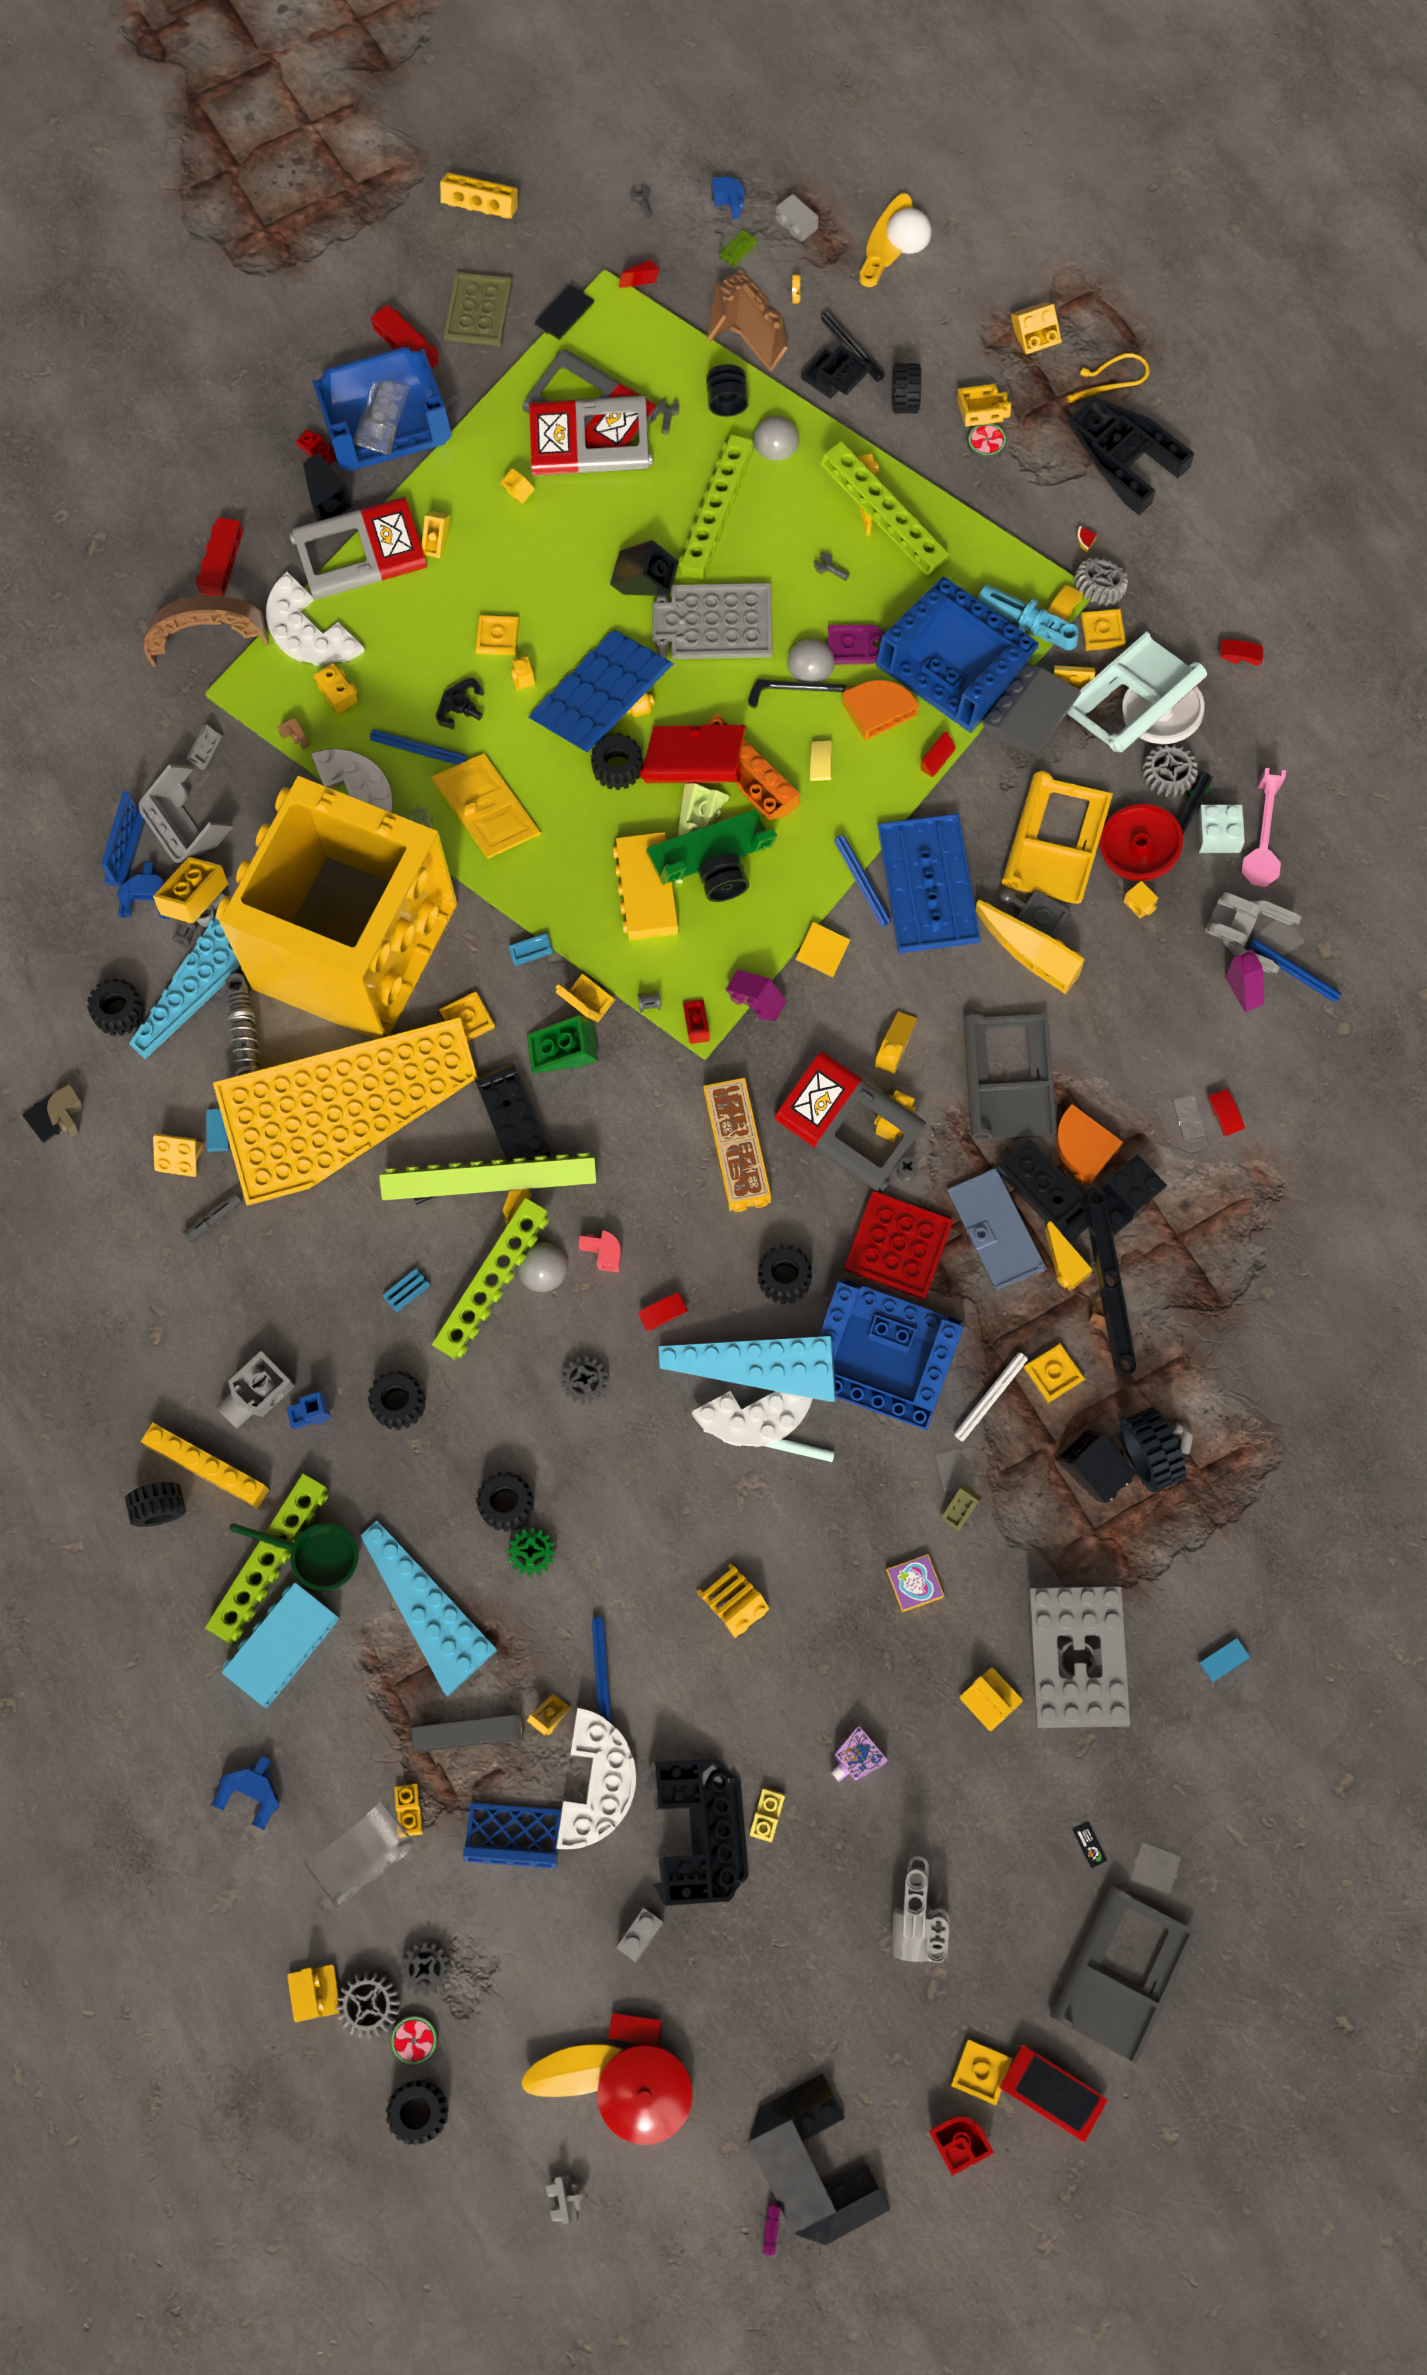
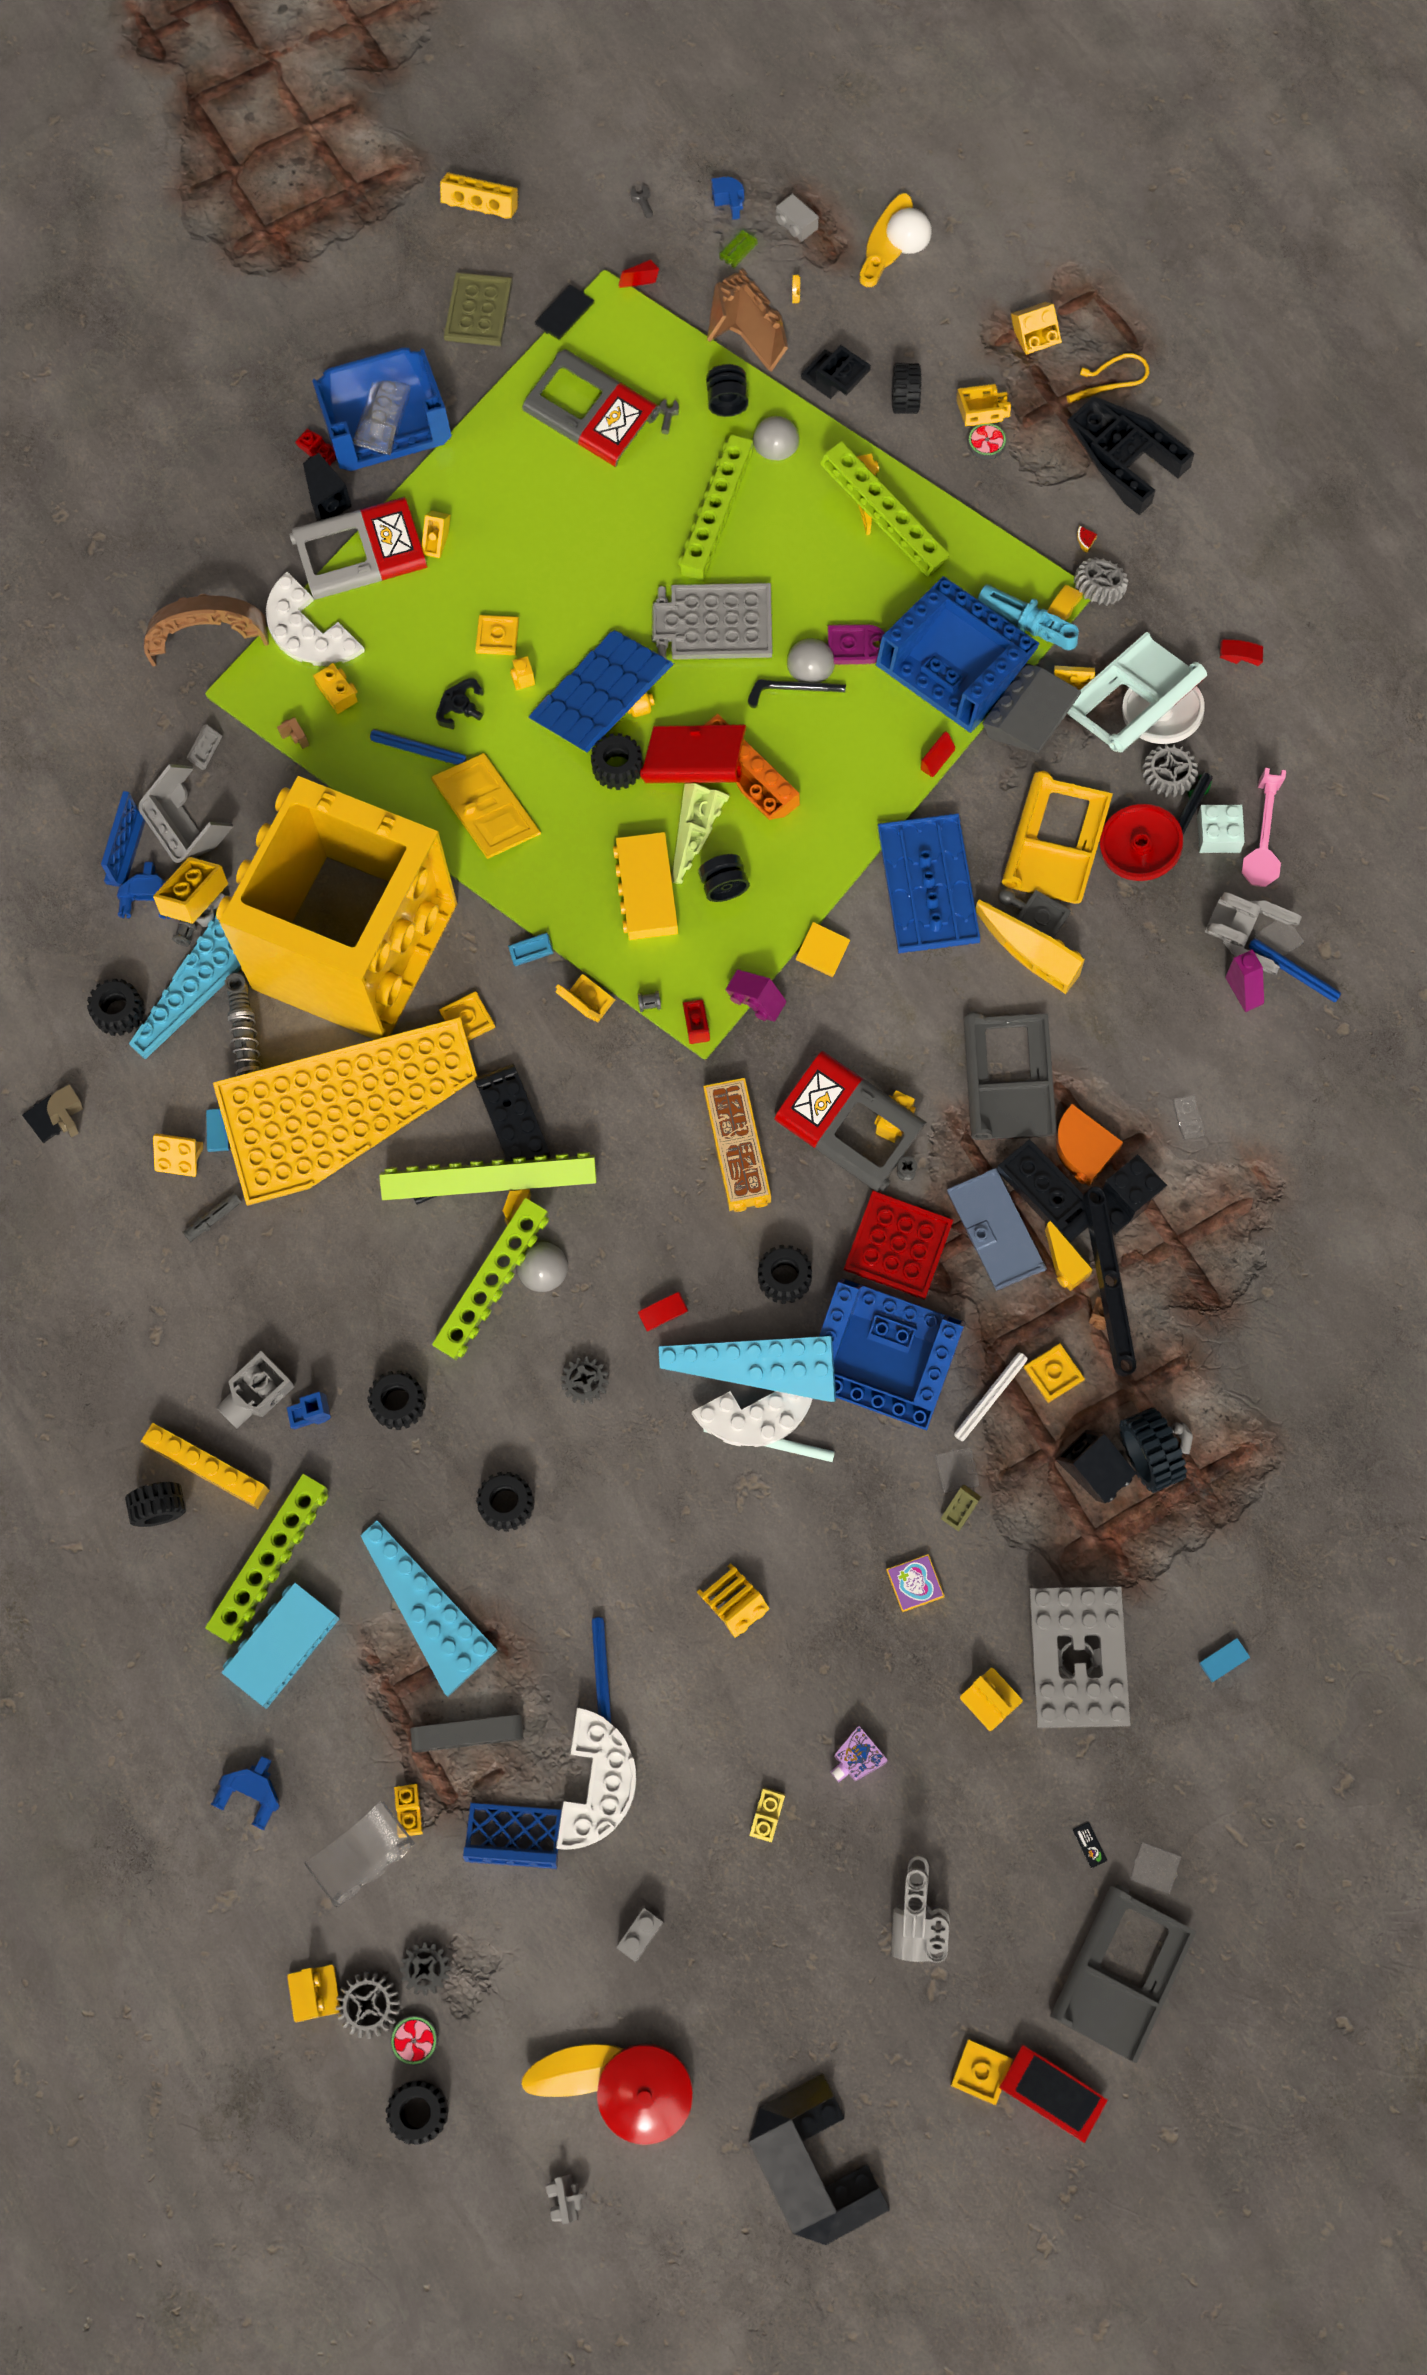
red brick [196,517,244,596] -> none
dark green piece [229,1523,358,1591] -> none
white plate [311,749,393,813] -> none
red brick [370,304,439,369] -> none
dark azure tile [382,1269,430,1313] -> none
clear gear [407,806,433,828] -> none
yellow brick [500,468,535,504] -> none
green gear [507,1528,556,1578] -> none
green slope [527,1015,598,1074] -> none
yellow slope [527,1693,571,1735] -> none
piece [529,395,653,476] -> none
coral brick [578,1231,622,1272] -> none
red slope [608,2013,662,2045] -> none
black slope [610,540,679,596] -> none
black slope [645,1759,749,1906] -> none
green bracket [646,810,777,885] -> none
magenta axle [762,2204,781,2256] -> none
light yellow slope [810,741,833,781] -> none
flat silver bar [814,553,850,581] -> none
black axle [821,311,884,382] -> none
blue axle [834,835,891,927] -> none
orange brick [842,680,919,741] -> none
yellow slope [875,1011,918,1074] -> none
red brick [929,2116,995,2176] -> none
yellow tile [1080,609,1126,651] -> none
yellow brick [1124,881,1158,919] -> none
red slope [1207,1089,1246,1136] -> none

